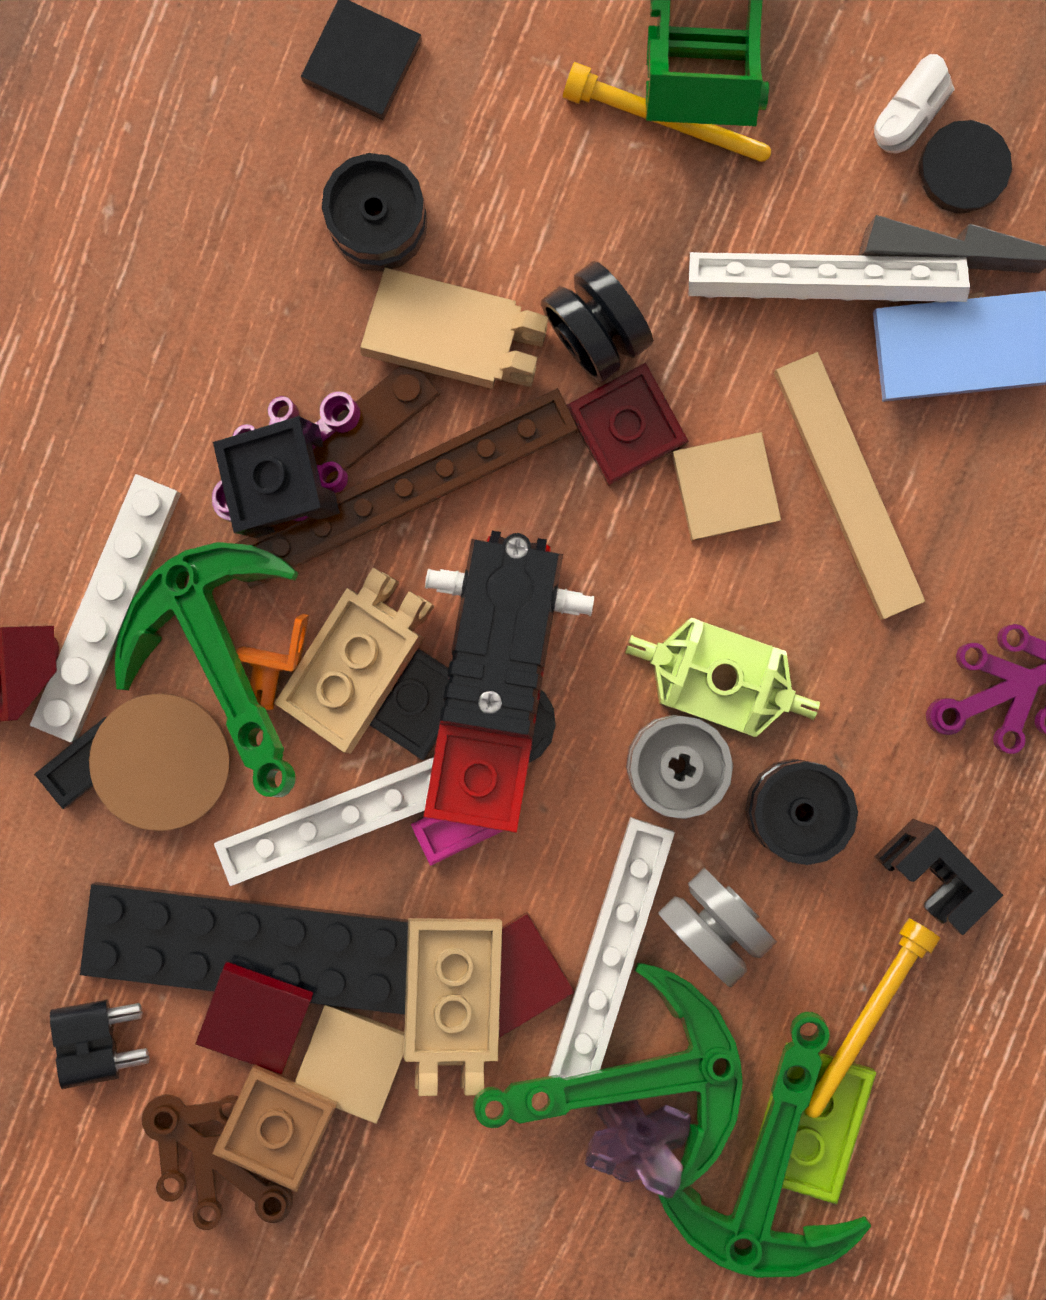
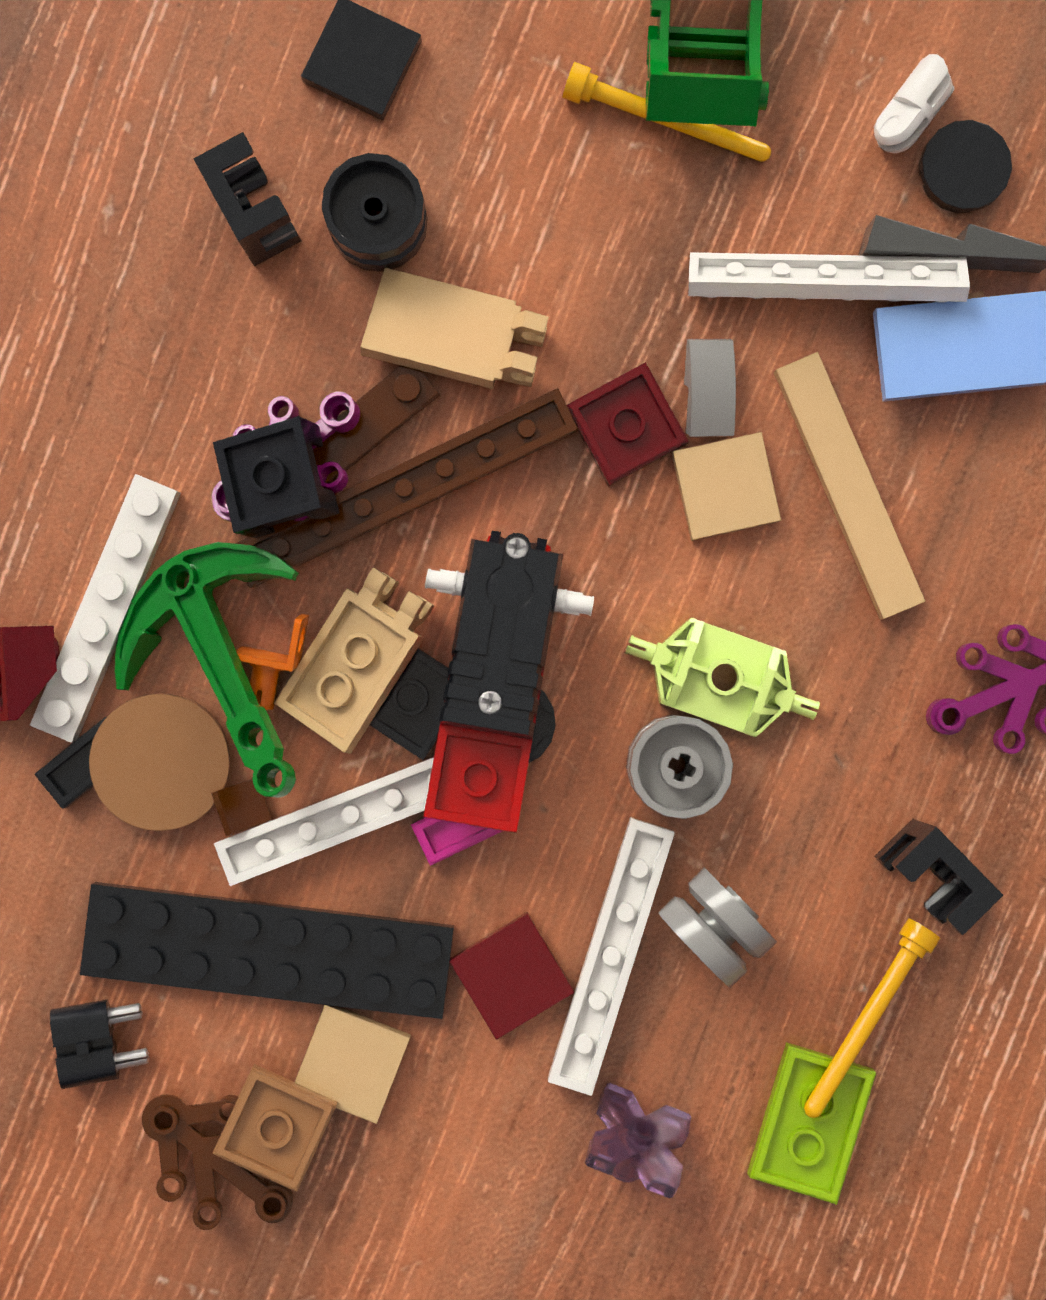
dark red tile [195,962,313,1075] -> none
tan tile [404,918,502,1096] -> none
green piece [473,963,743,1193] -> none
black wheel [541,261,654,383] -> none
green piece [652,1012,871,1278] -> none
black wheel [745,758,858,865] -> none
none -> black panel [193,132,301,267]
none -> reddish brown tile [211,779,272,836]
none -> light grey slope [684,339,736,437]

